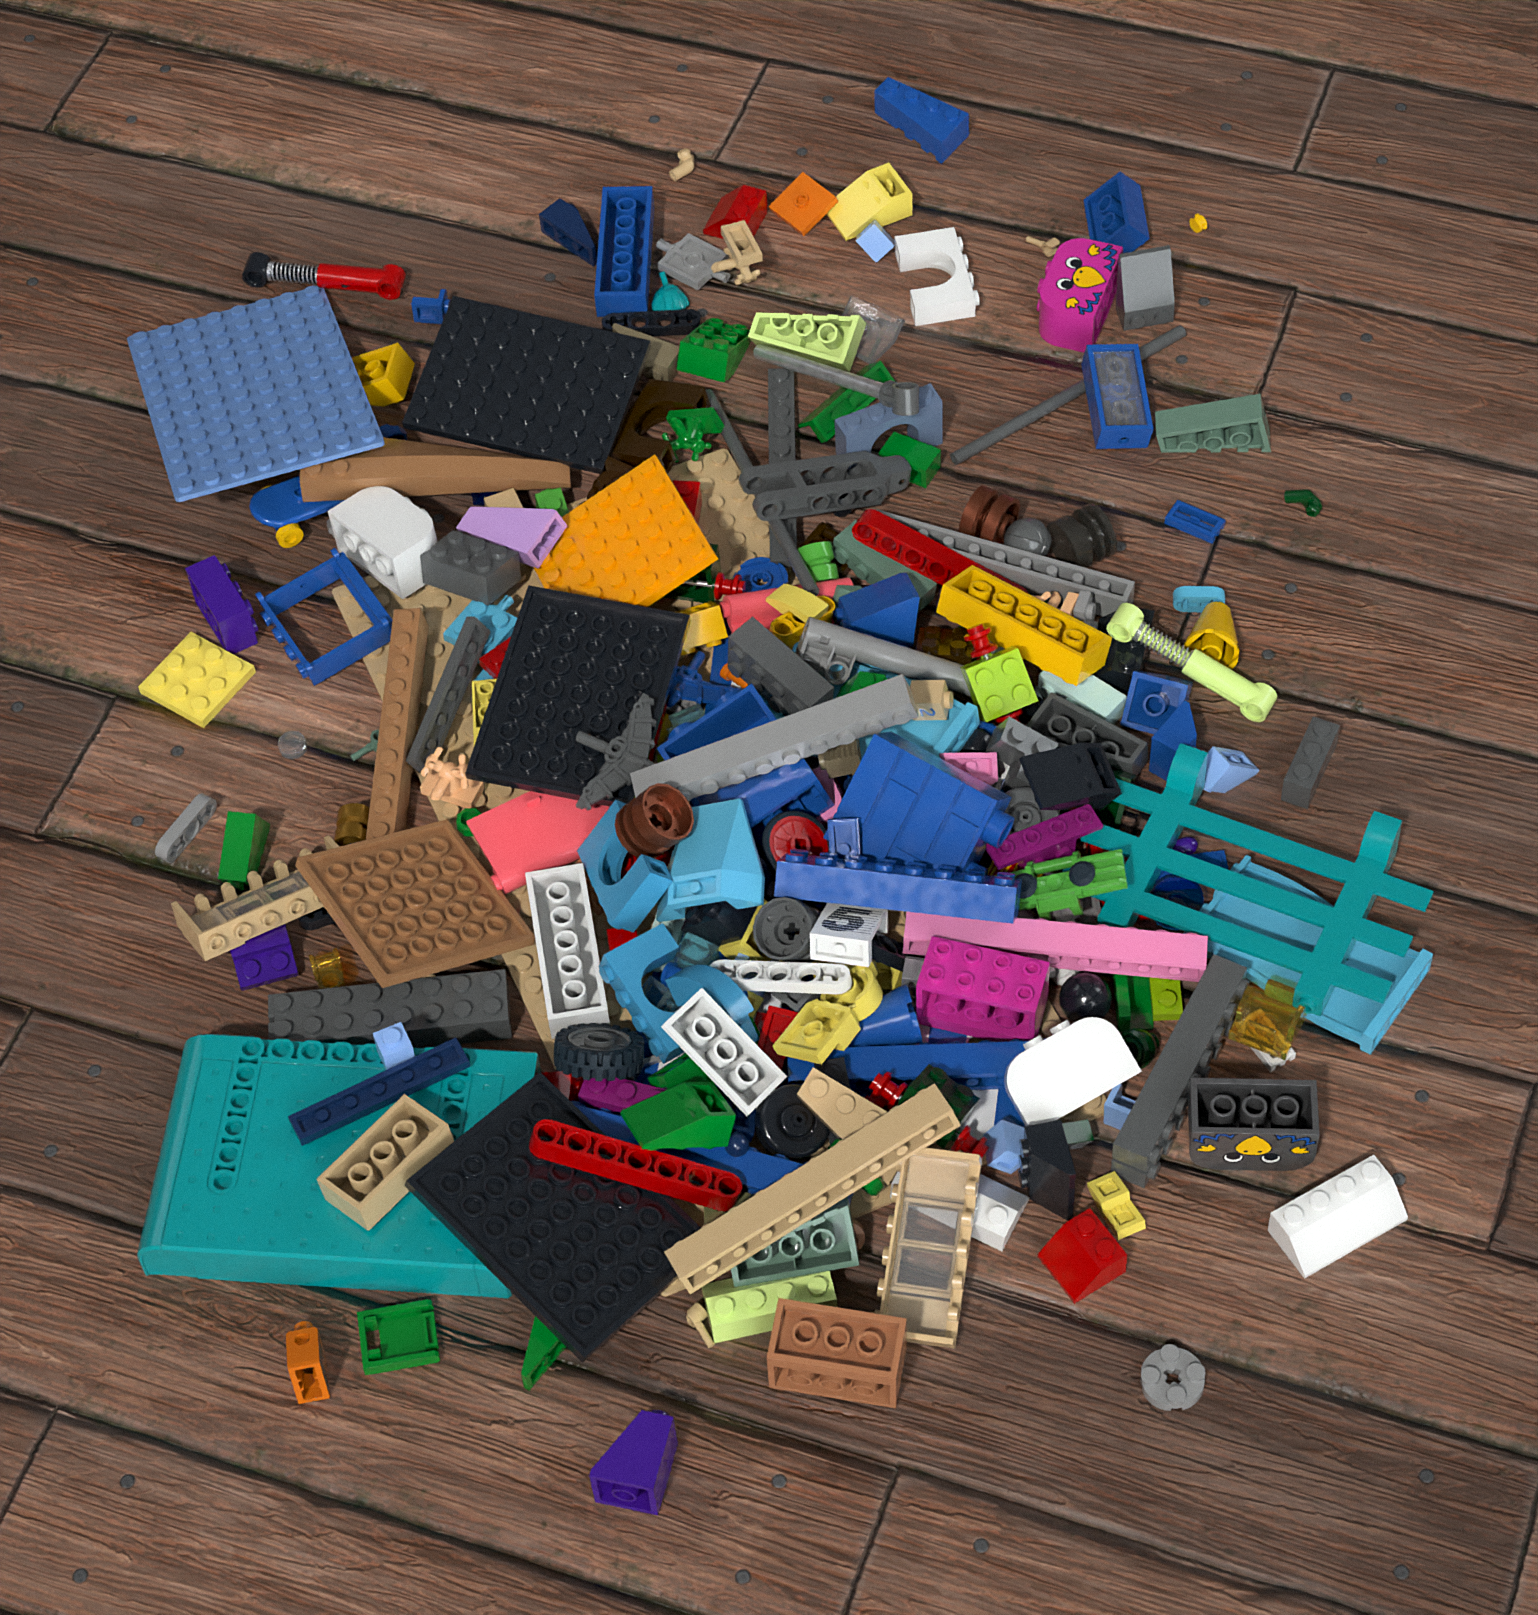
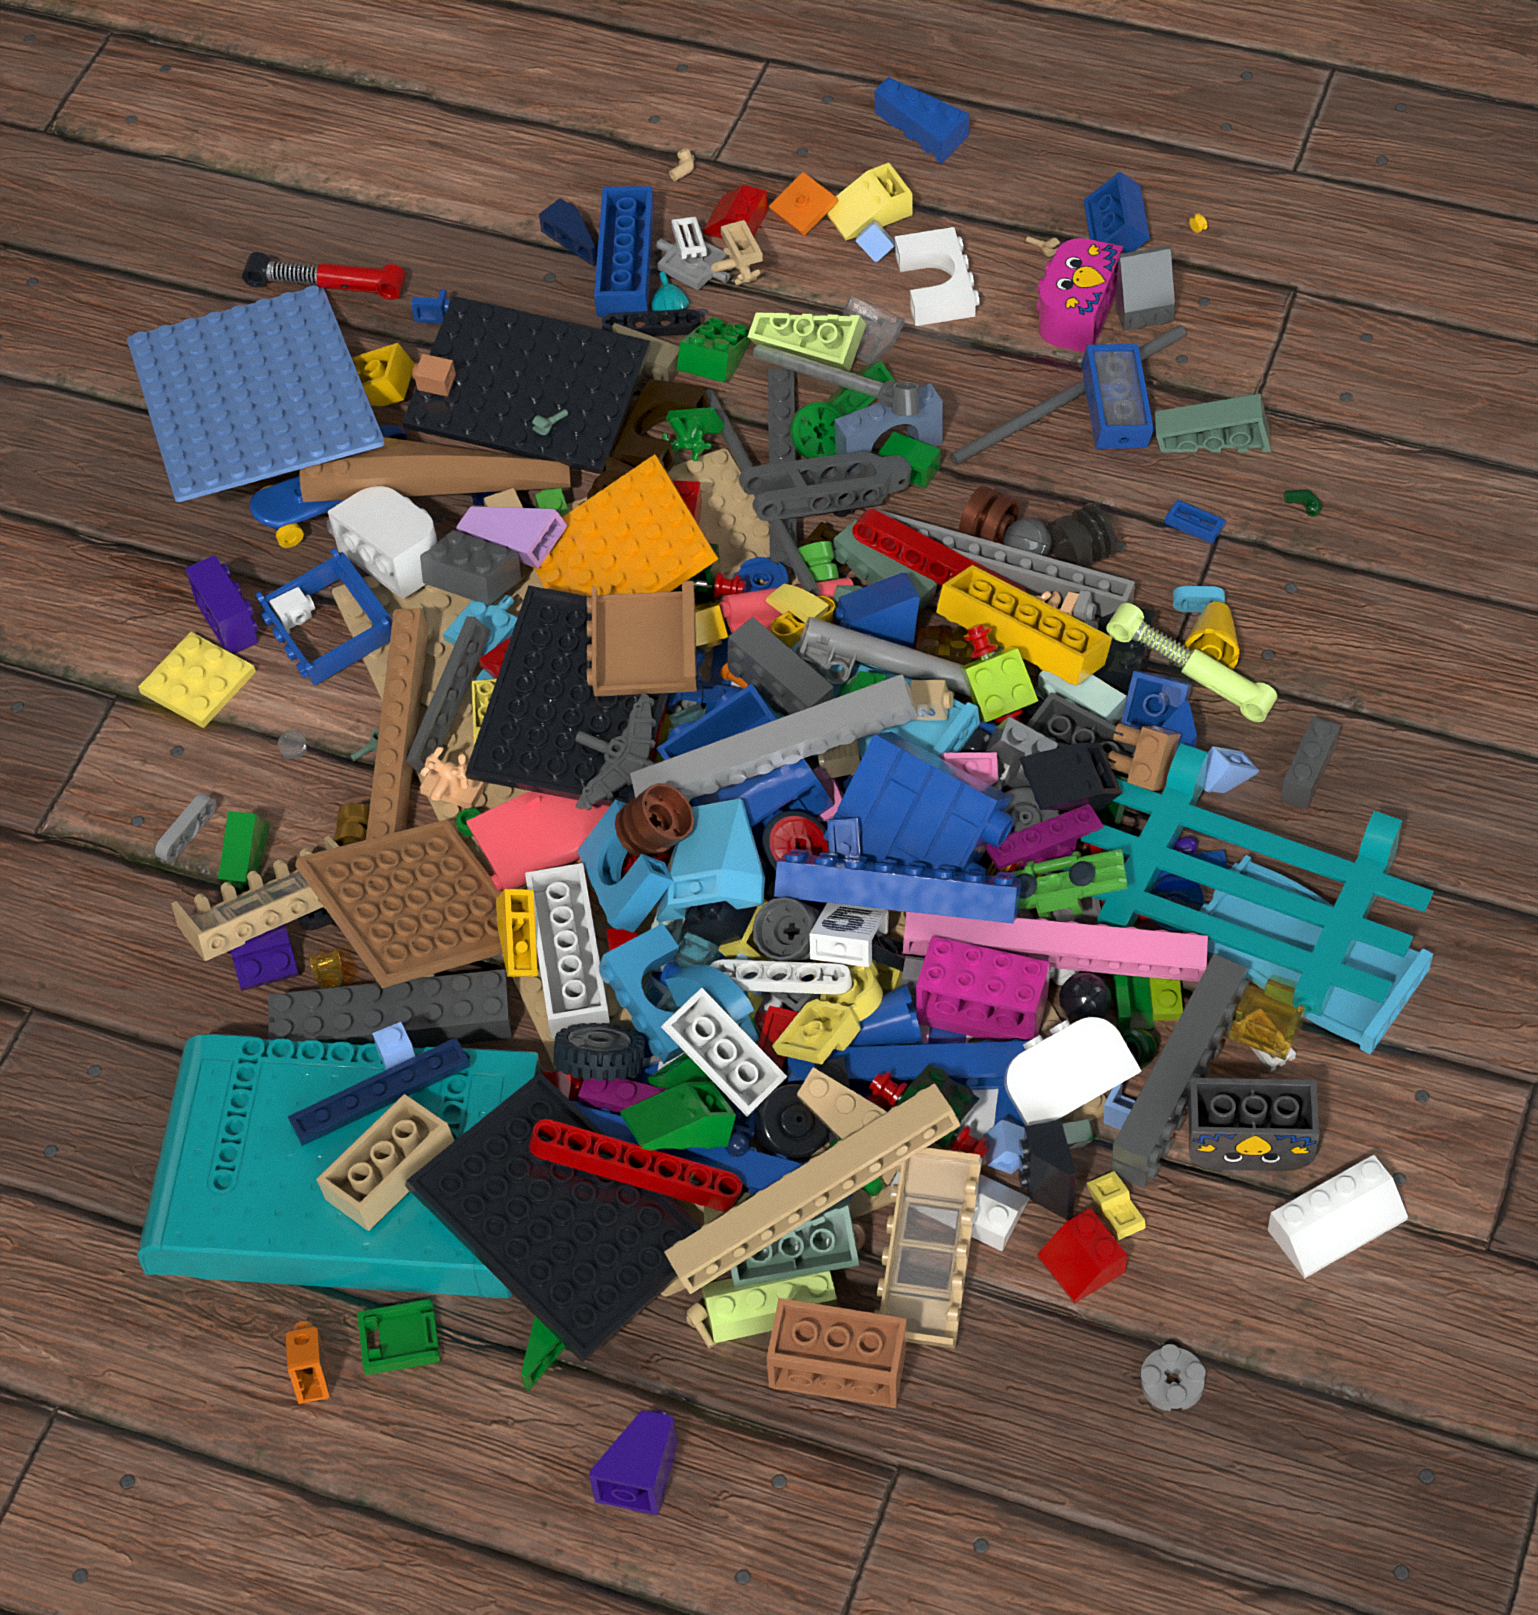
none -> white brick [269,587,315,634]
none -> nougat brick [412,354,456,397]
none -> yellow slope [496,889,538,977]
none -> sand green hand [532,409,568,435]
none -> medium nougat panel [587,581,697,696]
none -> white tile [672,217,706,259]
none -> green wheel [789,402,843,459]
none -> medium nougat brick [1108,723,1181,791]

